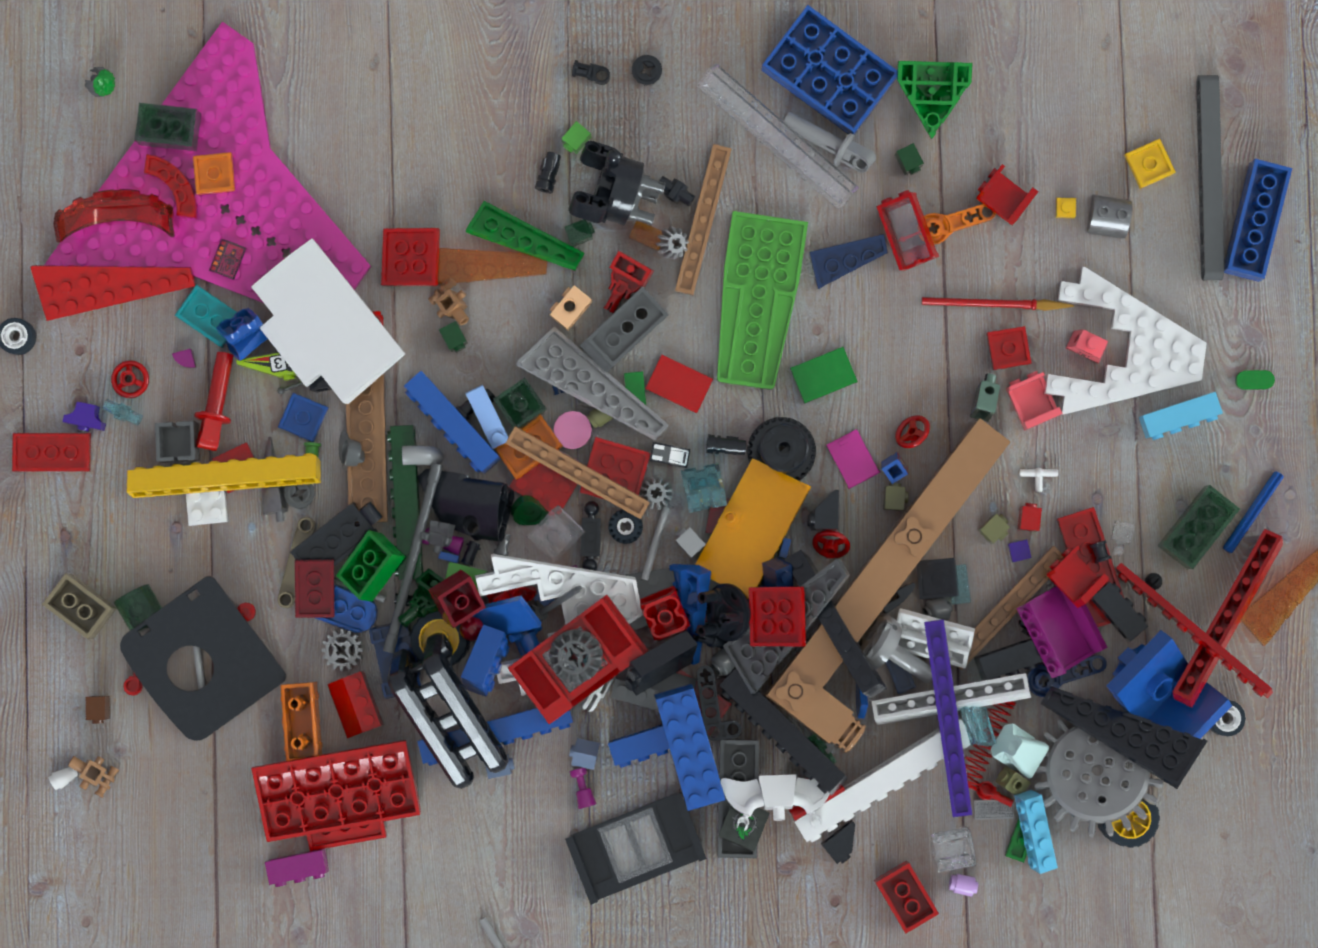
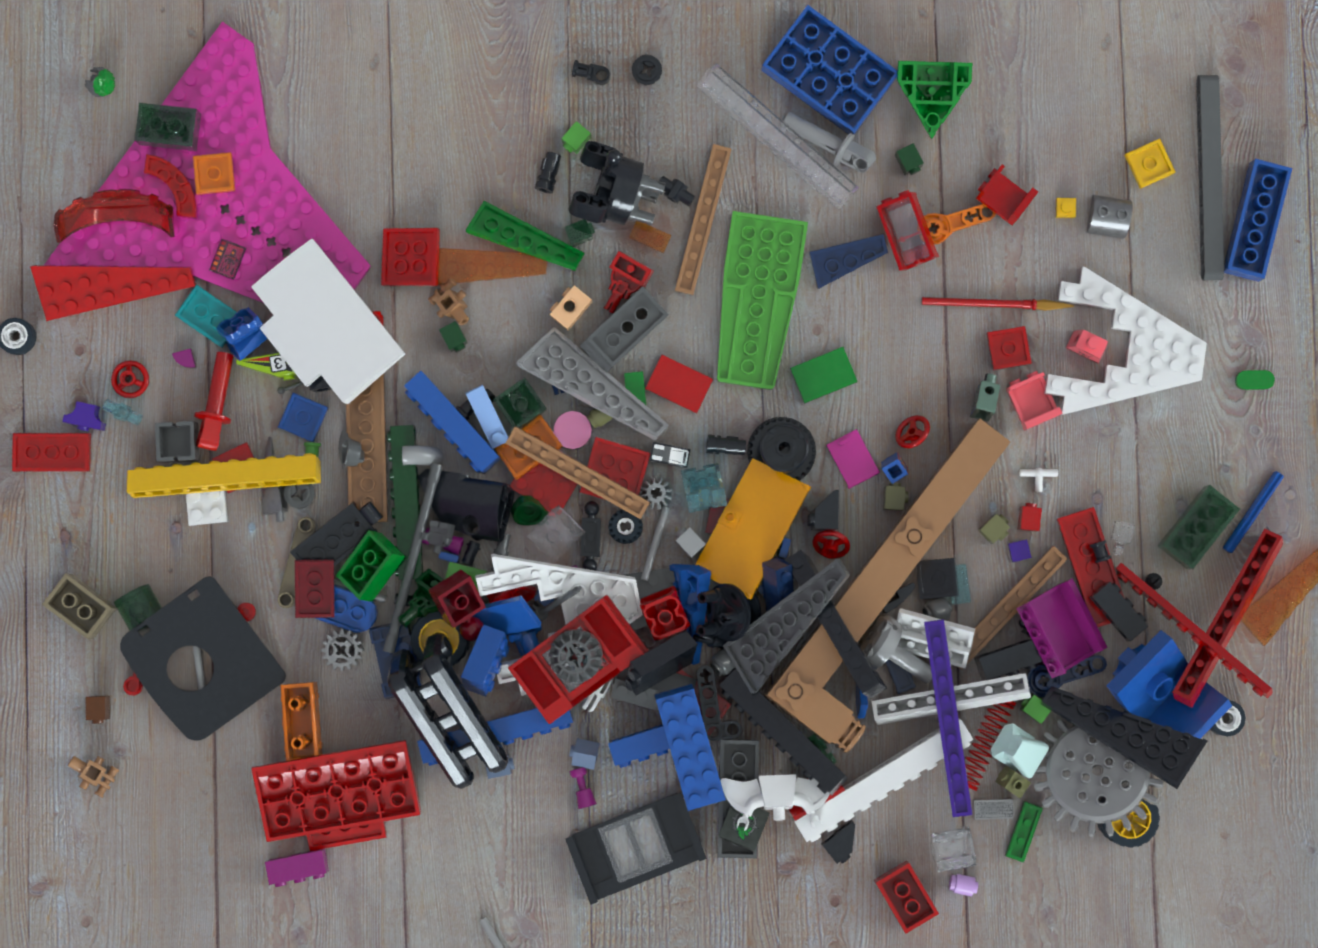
white cone [48,767,79,790] -> none
red slope [327,671,384,739] -> none
light grey gear [656,227,689,260] -> none
red plate [749,587,806,647] -> none
clear light blue plate [960,706,996,746] -> none
red plate [976,781,1014,807] -> none
medium azure brick [1014,790,1058,874] -> none
red panel [1046,545,1109,608] -> none
medium azure brick [1139,392,1223,440] -> none
none -> bright green brick [1020,694,1051,724]

